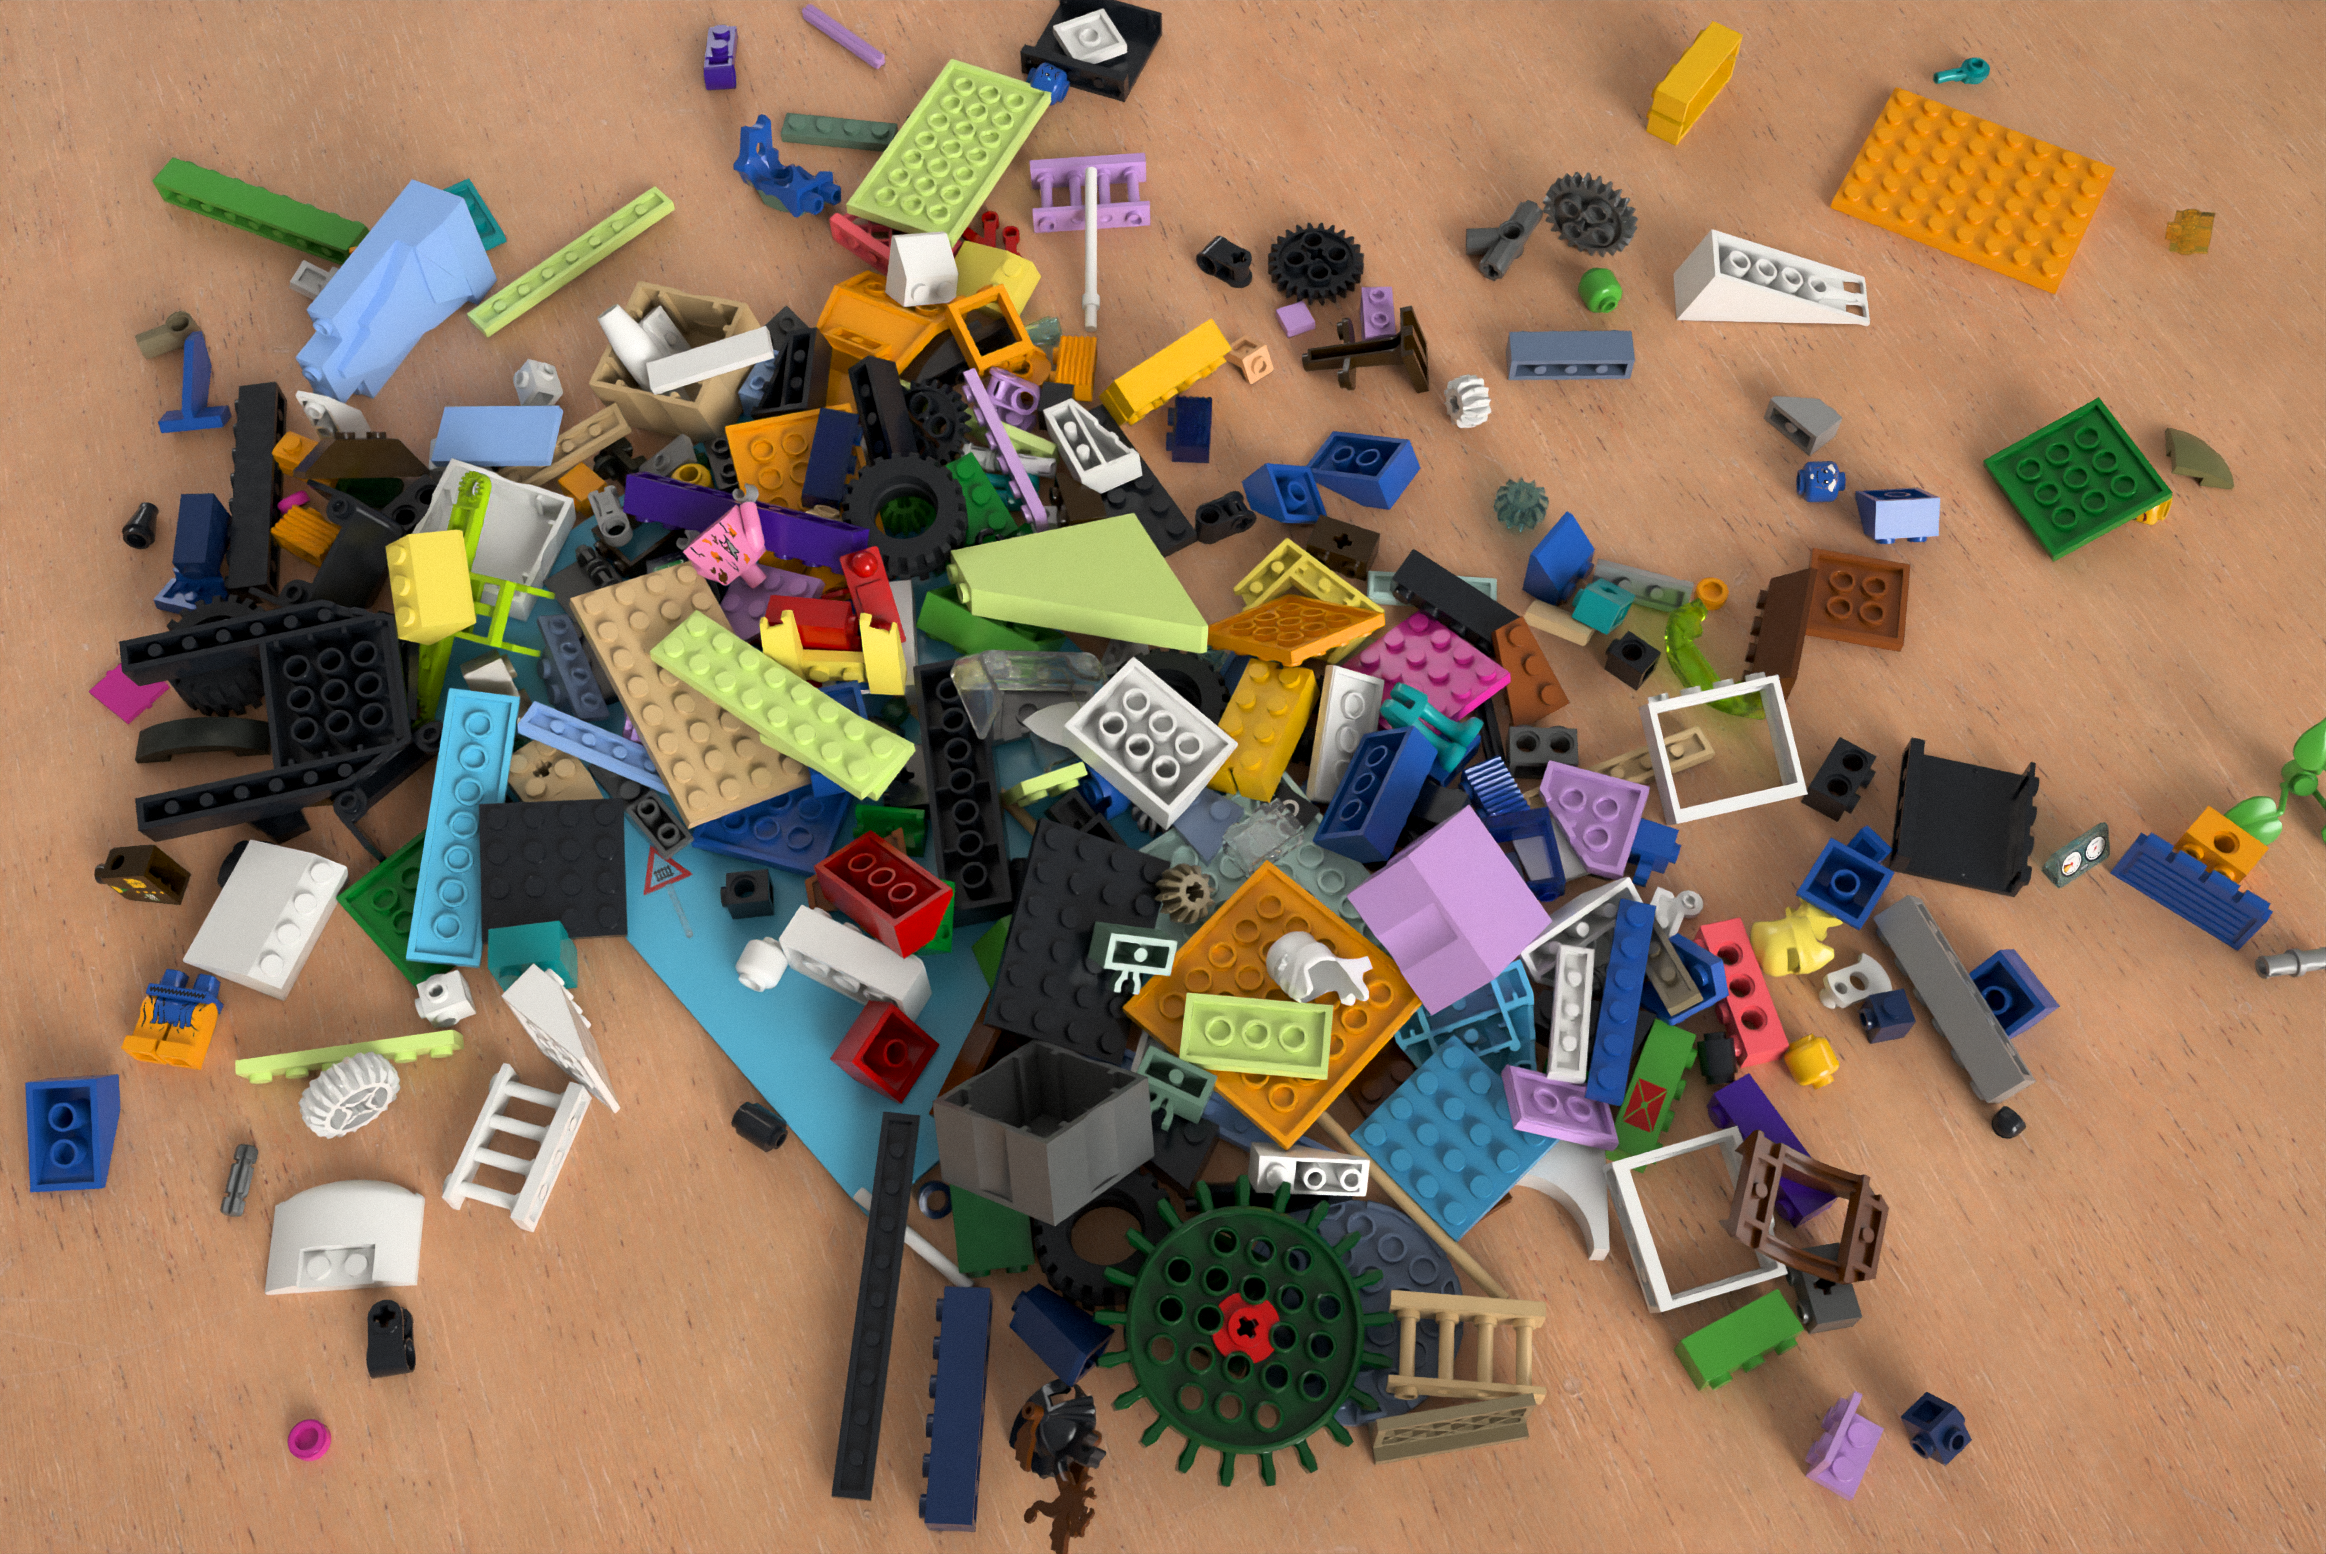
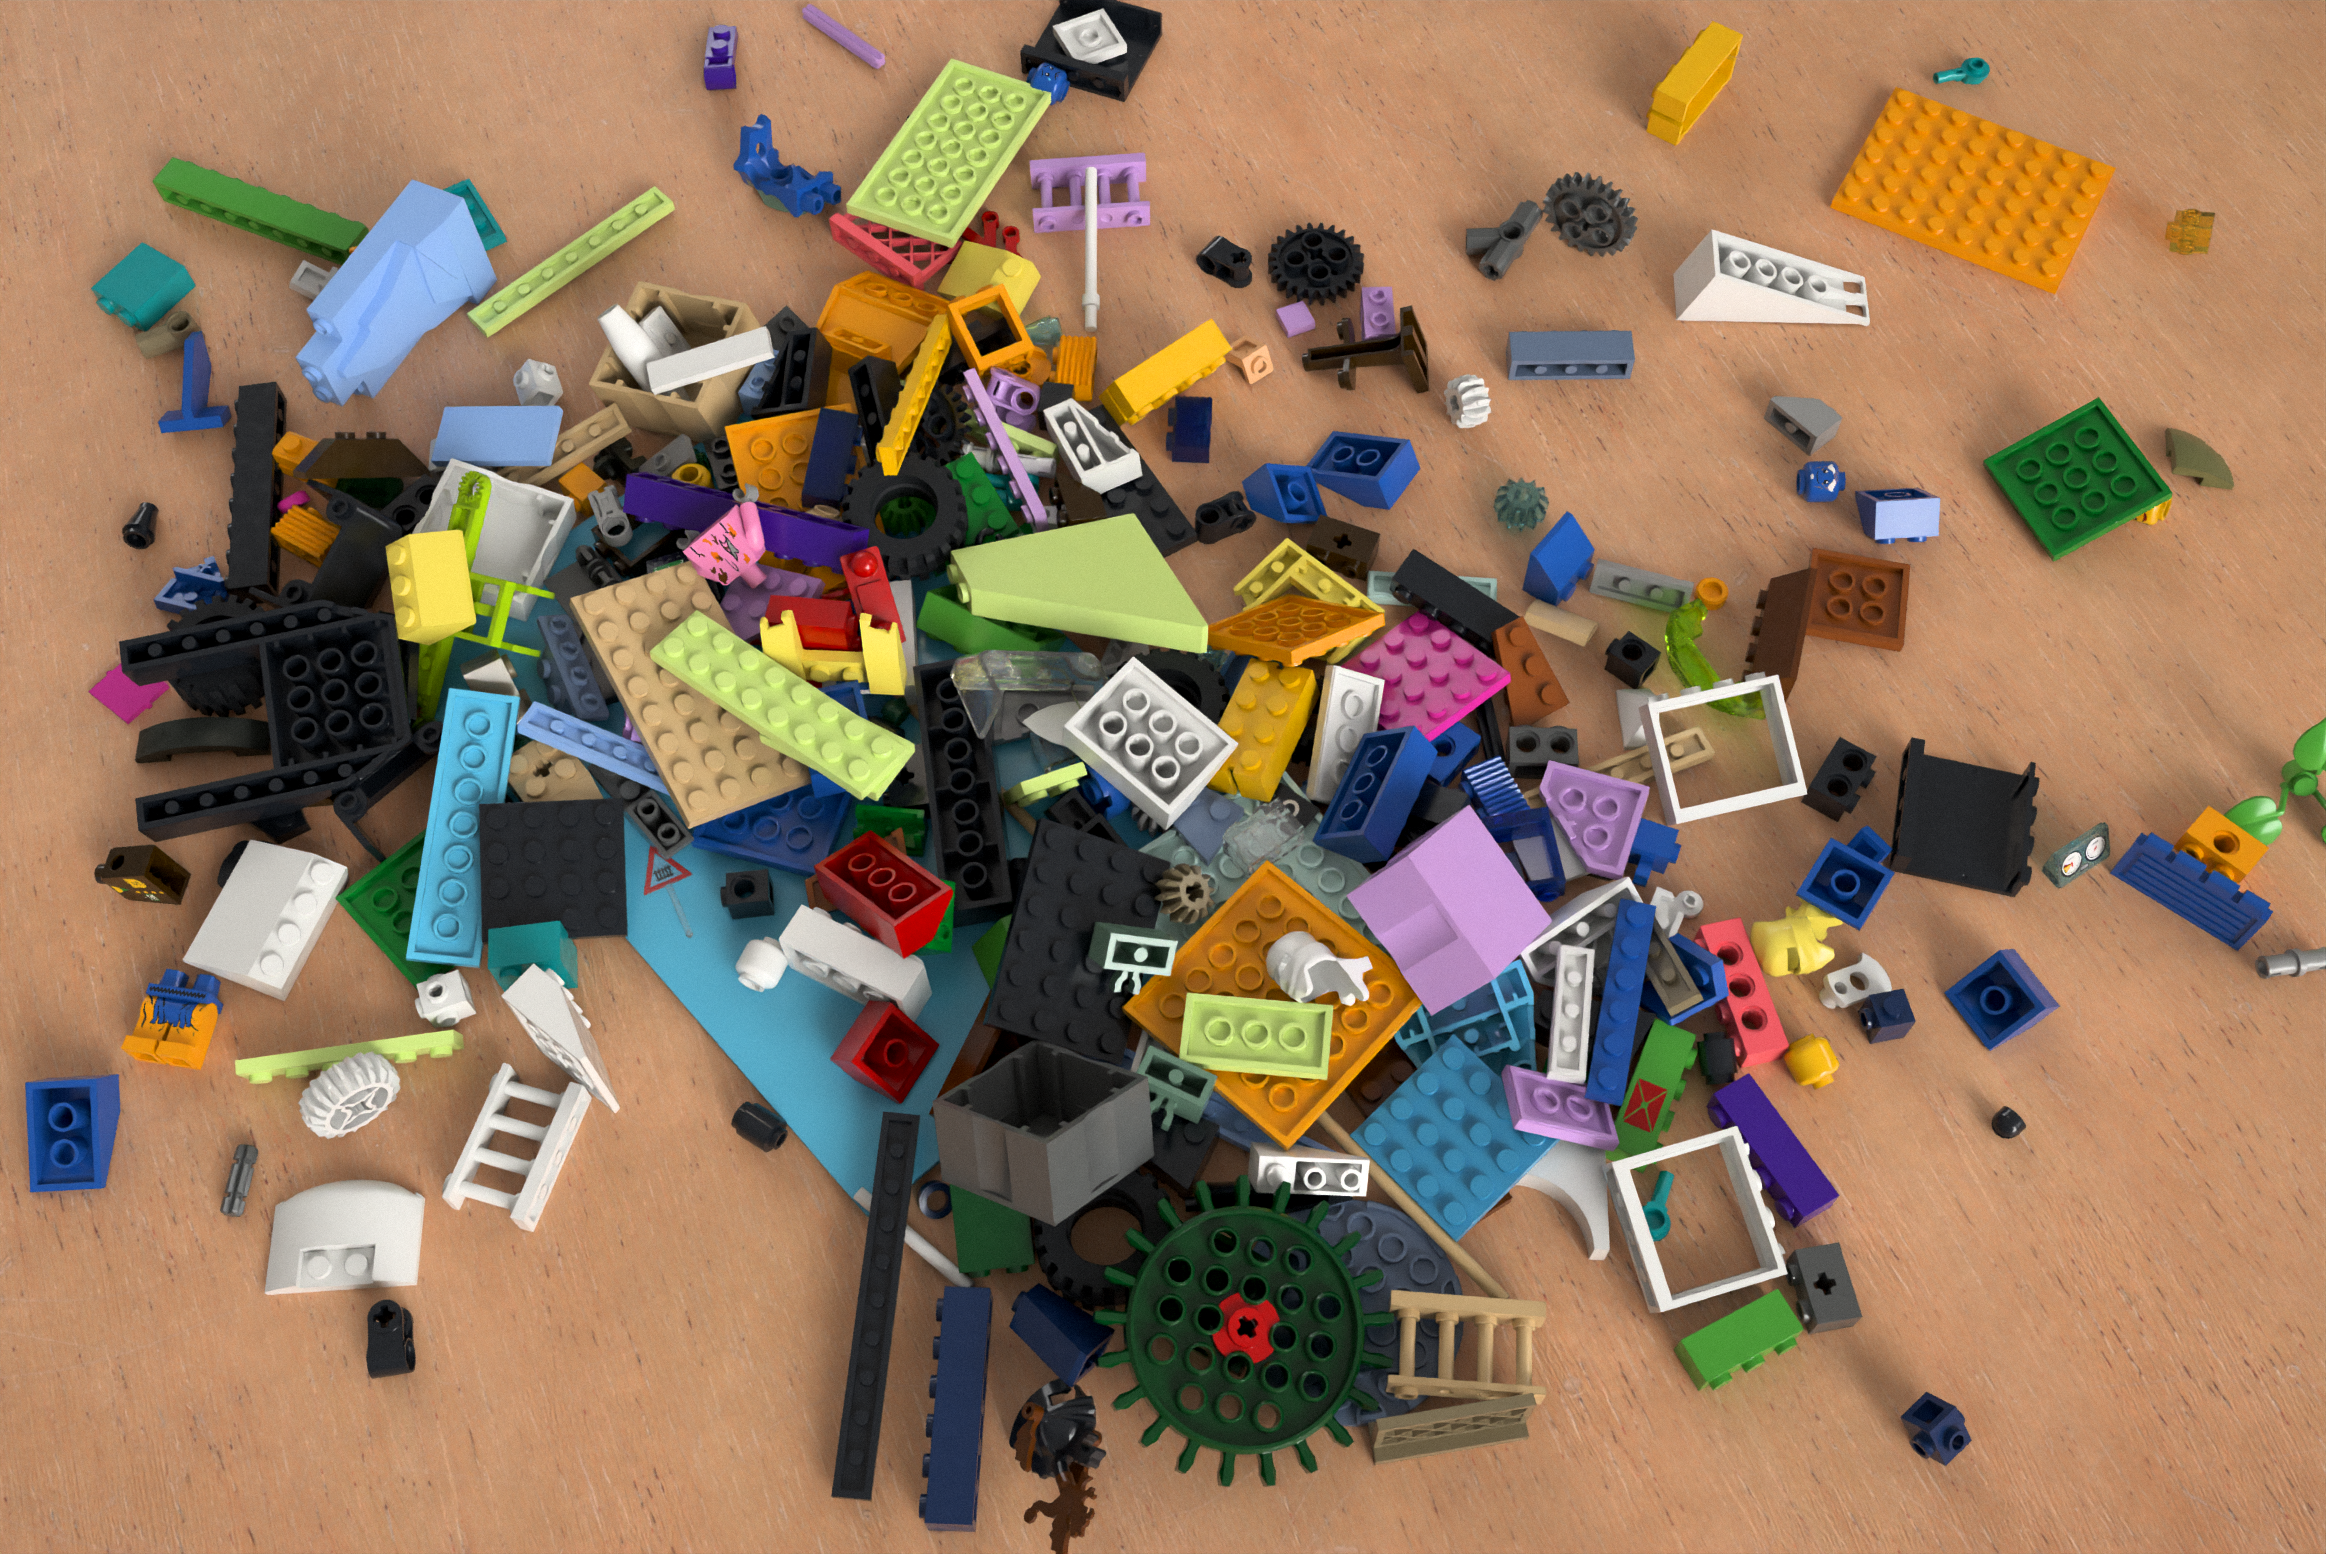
dark blue slope [172,493,232,580] -> none
dark pink tile [288,1419,331,1461] -> none
white slope [295,391,371,440] -> none
sand green plate [780,113,899,152] -> none
white slope [885,231,959,307] -> none
teal piece [1379,682,1484,773] -> none
teal brick [1572,578,1636,635] -> none
bright green head [1578,268,1623,313] -> none
reddish brown wedge [1719,1130,1889,1285] -> none
lavender bracket [1805,1391,1884,1501] -> none
light grey brick [1873,895,2036,1104] -> none
none -> teal brick [91,242,196,332]
none -> yellow plate [876,314,952,476]
none -> white slope [1615,688,1659,750]
none -> teal plate [1642,1171,1674,1242]

